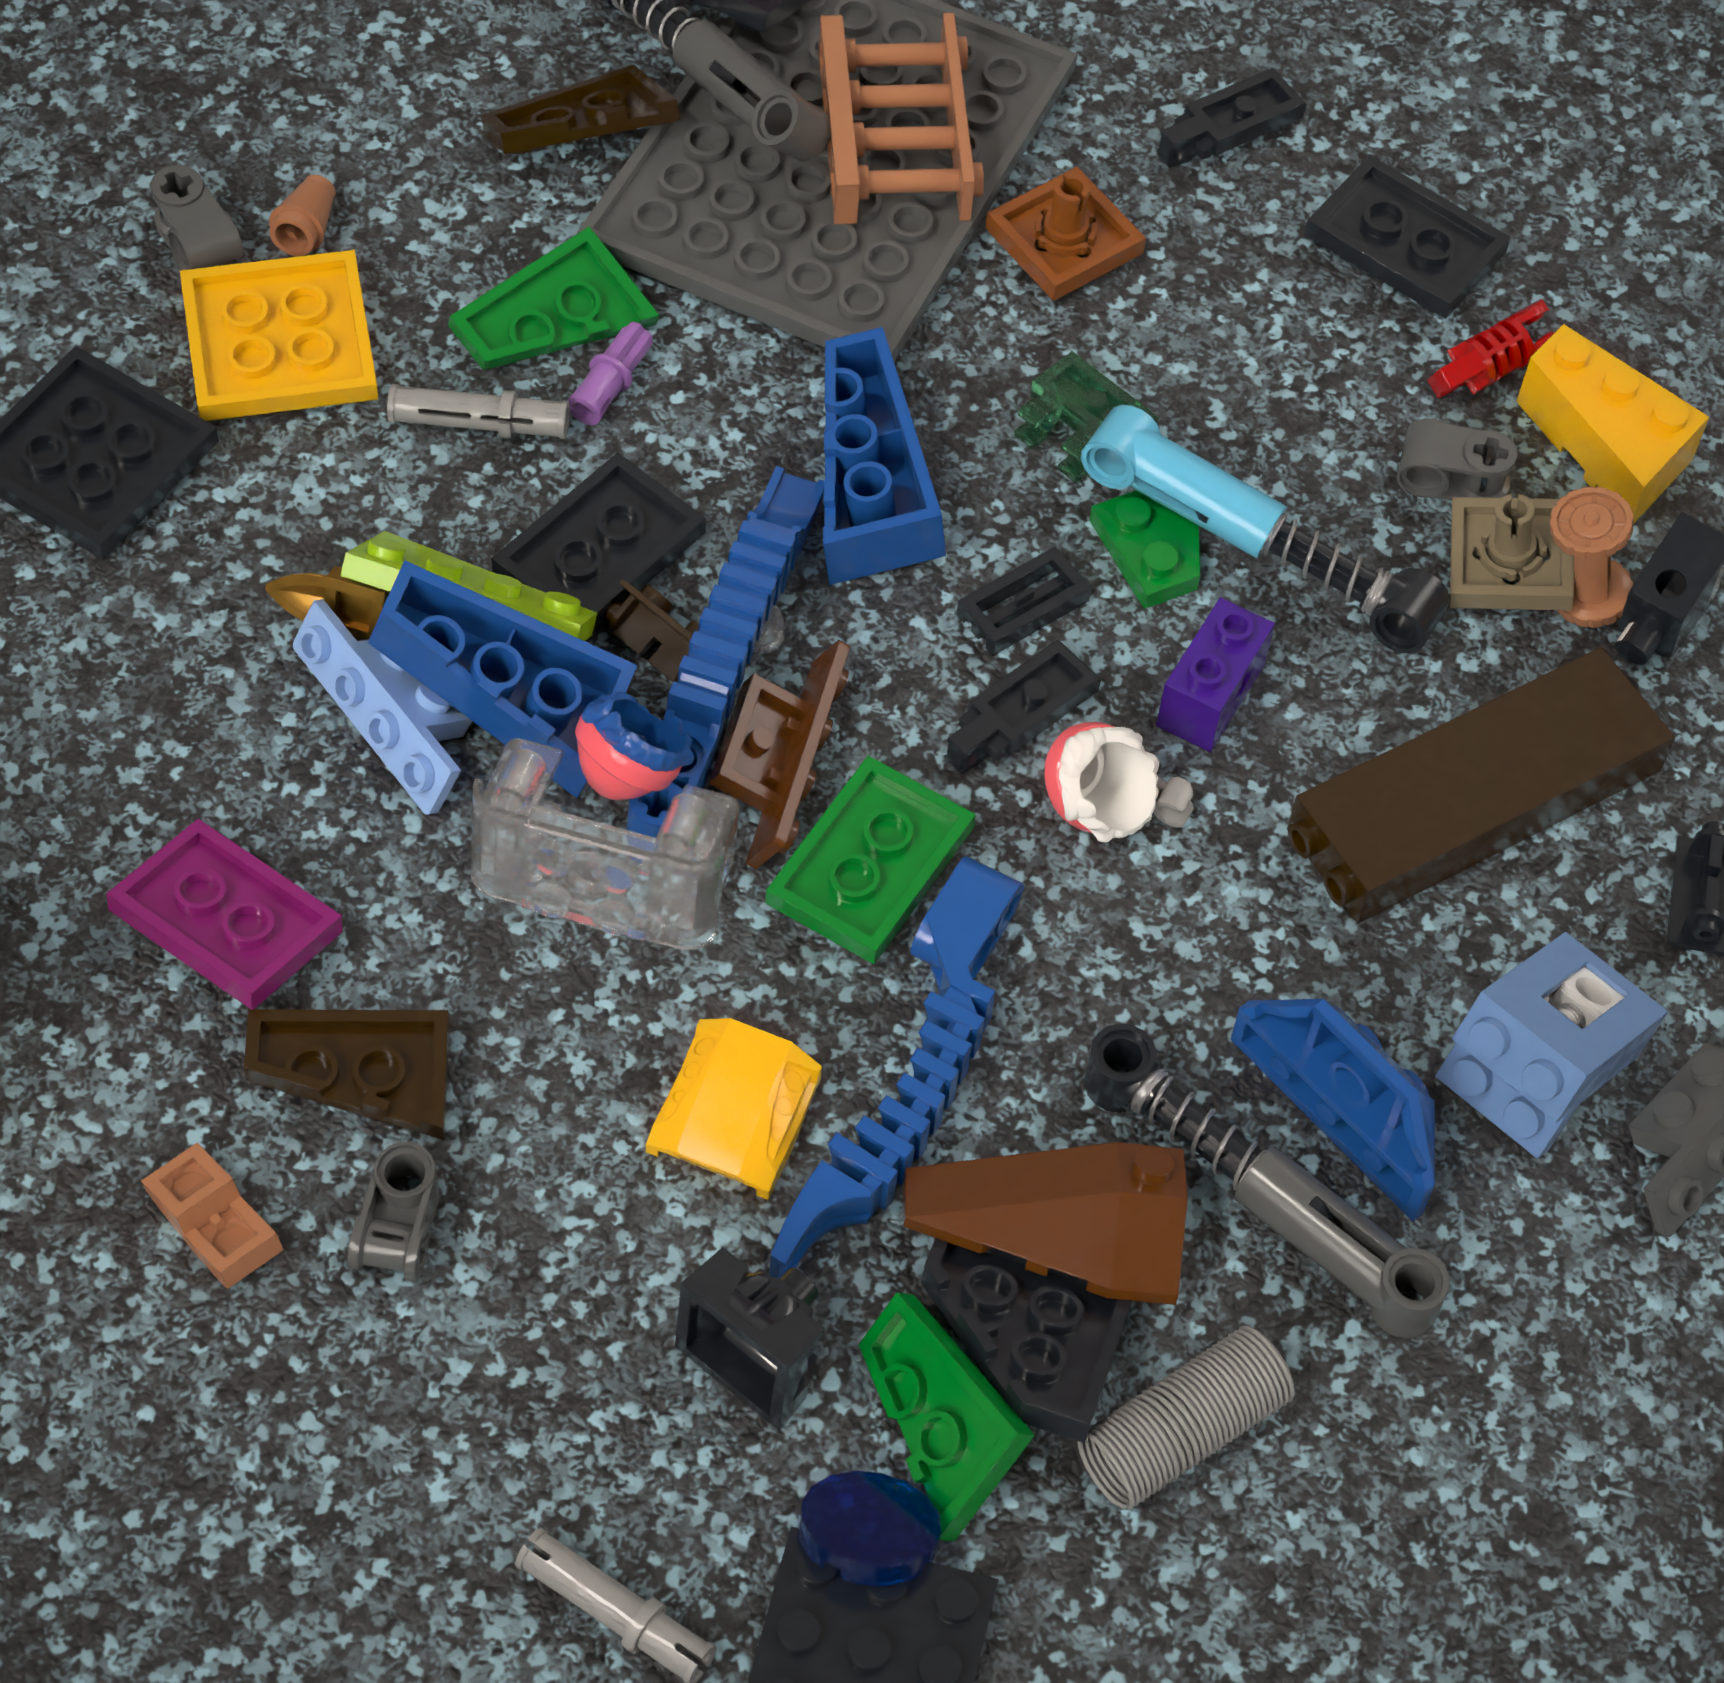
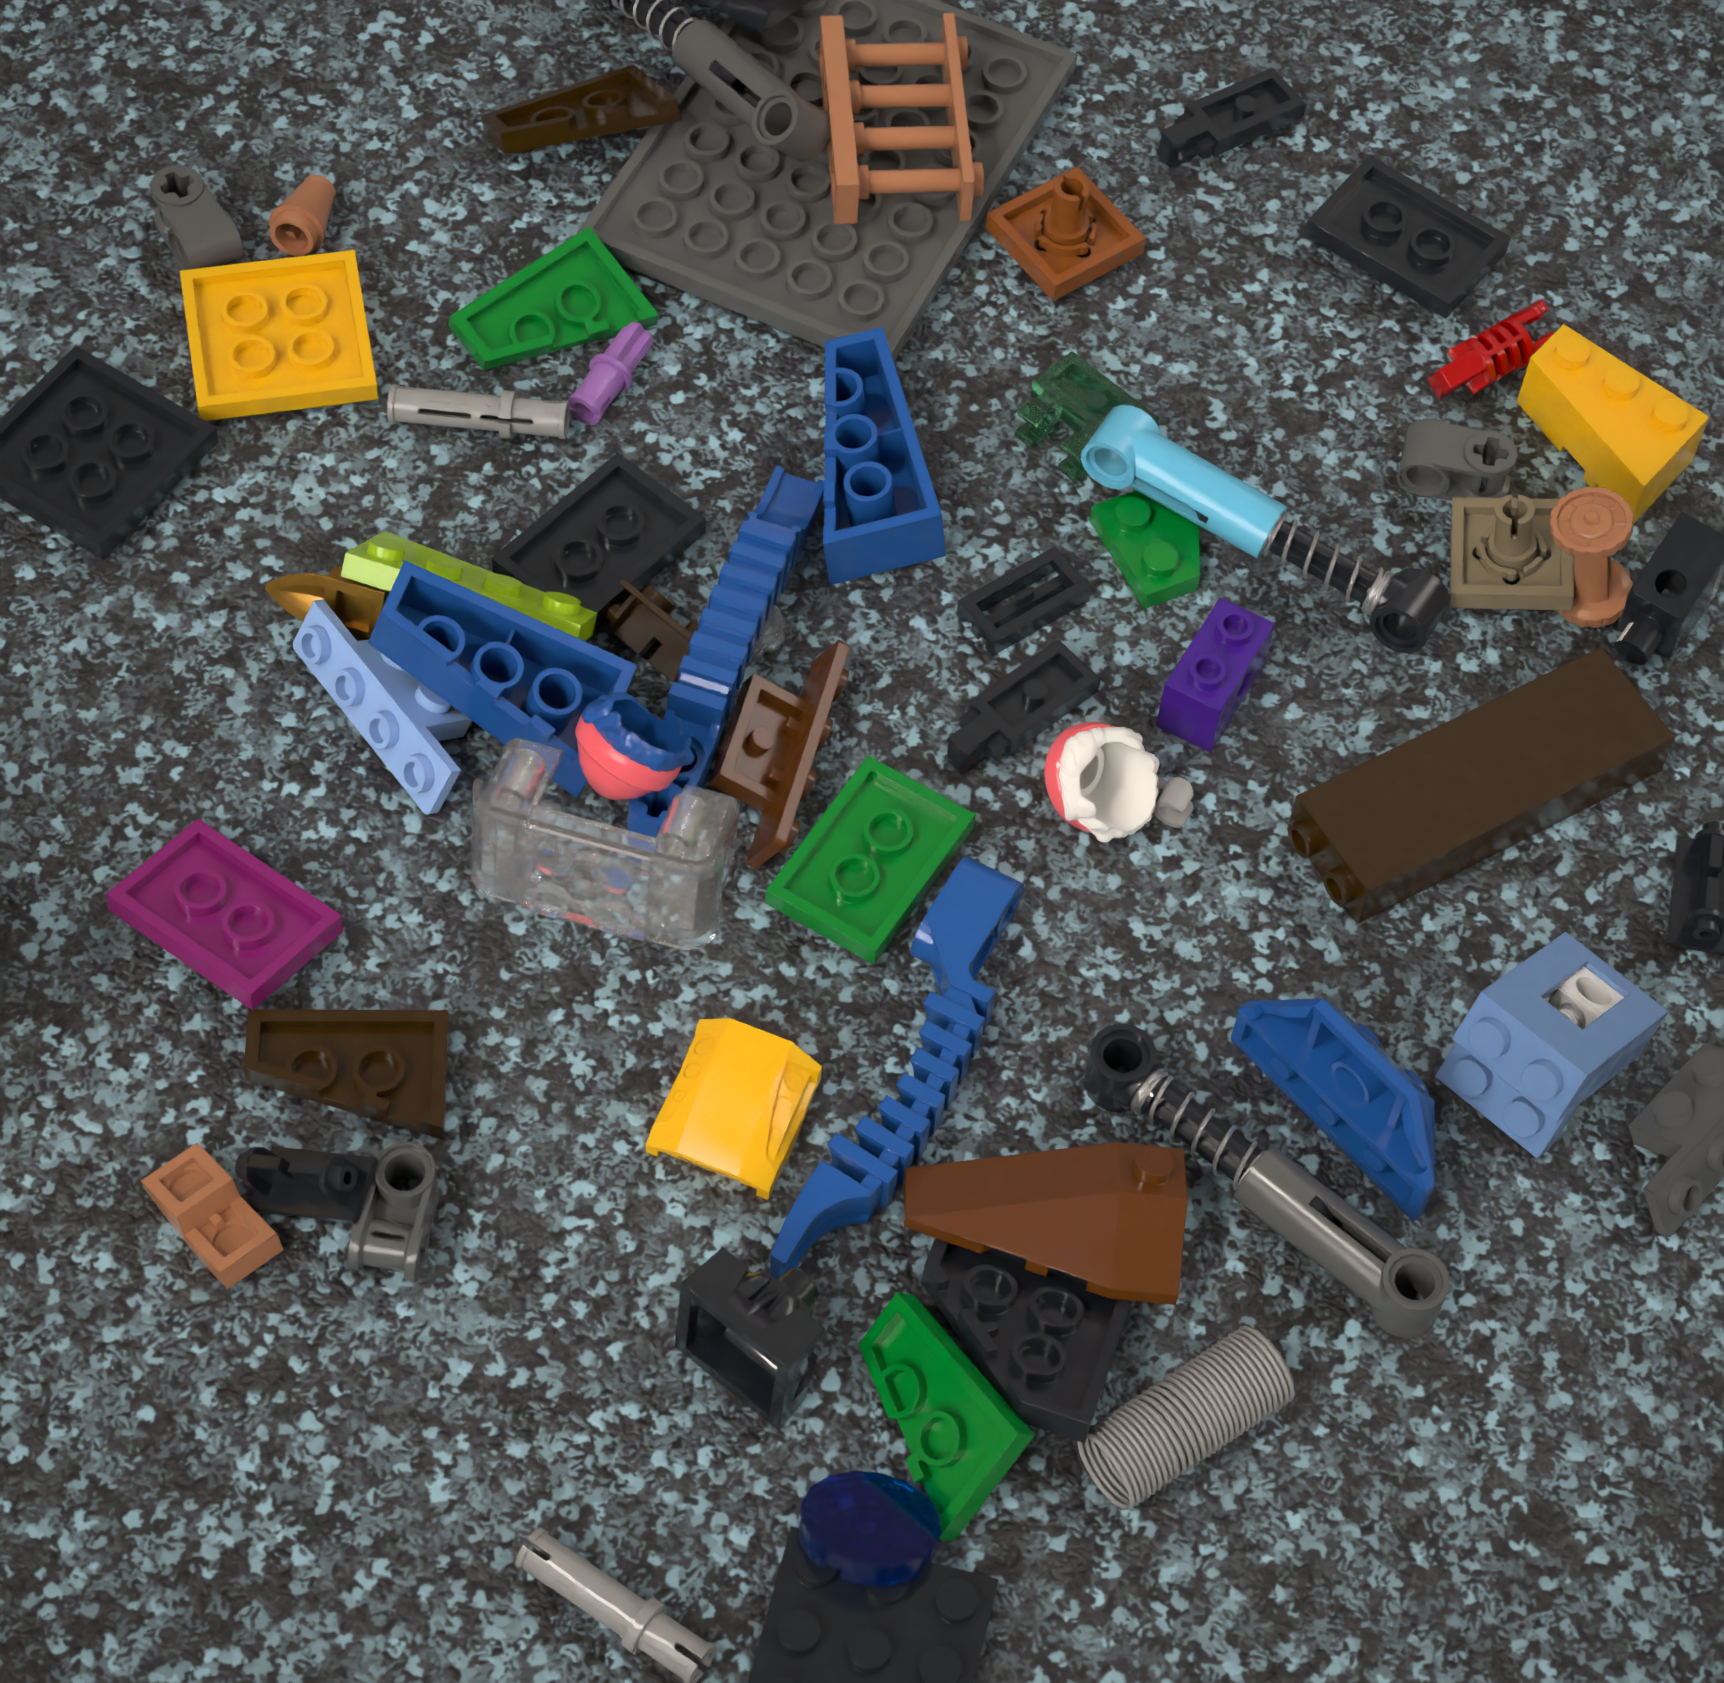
none -> black hinge [235,1146,379,1224]

